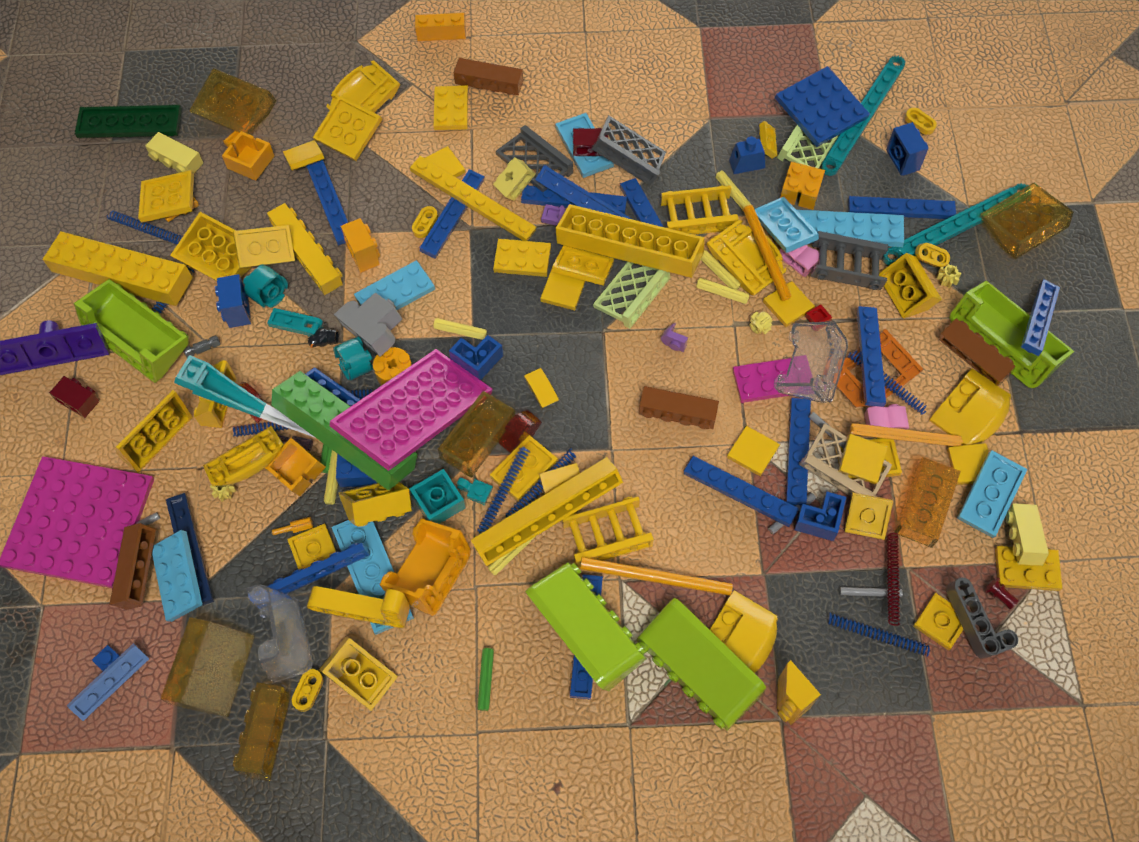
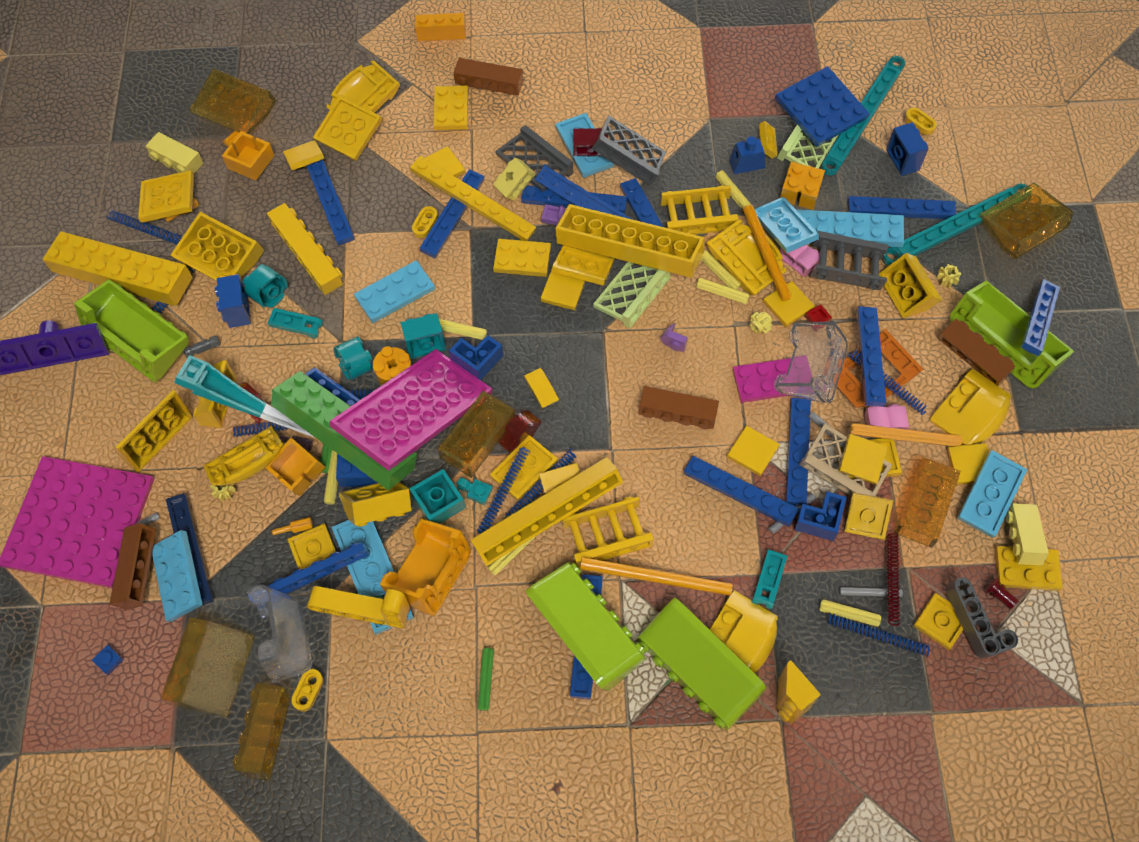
dark red brick [49,376,100,418] -> none
medium blue plate [67,643,149,721] -> none
dark green plate [74,105,182,138] -> none
yellow plate [233,225,295,268] -> none
black animal [308,322,339,348] -> none
yellow slope [319,637,398,711] -> none
light grey brick [334,293,402,357] -> none
light orange piece [341,218,381,273] -> none
yellow plate [915,243,950,268] -> none
none -> teal brick [400,313,446,359]
none -> teal plate [752,549,788,610]
none -> light yellow axle [819,600,881,627]

